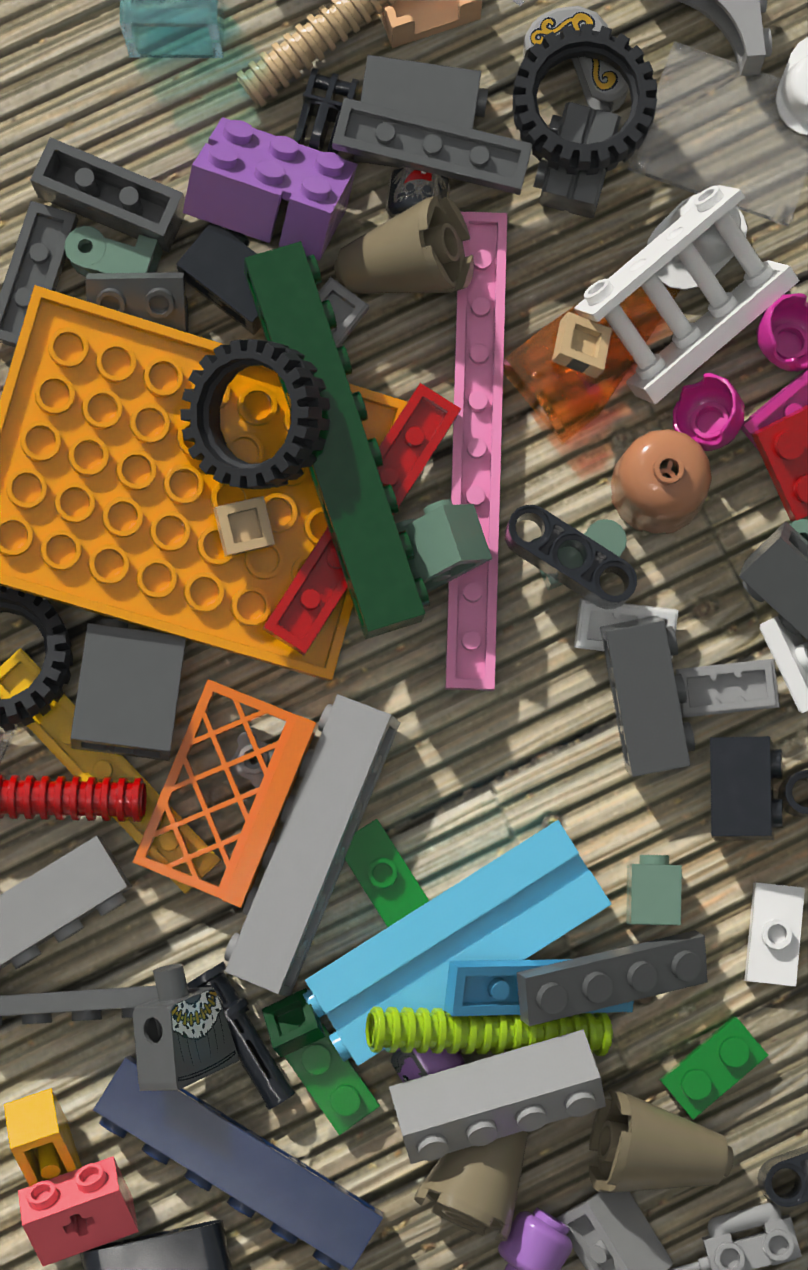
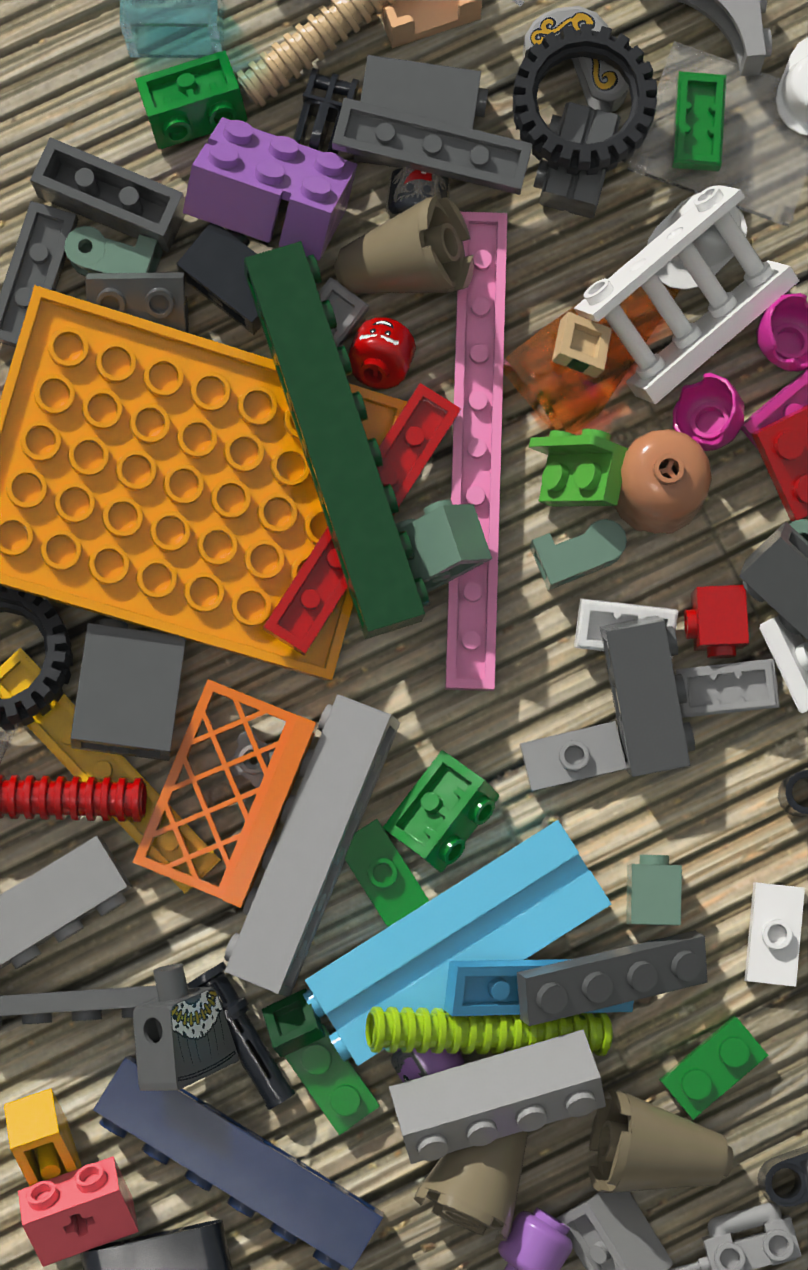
black tyre [181,339,330,489] -> none
tan plate [213,496,275,557] -> none
black beam [505,505,637,609] -> none
black brick [710,736,783,841] -> none
none -> green bracket [135,50,248,149]
none -> red head [348,318,416,389]
none -> green bracket [382,750,499,873]
none -> light grey plate [520,721,627,792]
none -> bright green bracket [529,429,629,507]
none -> green plate [672,71,726,172]
none -> red brick [684,585,749,659]

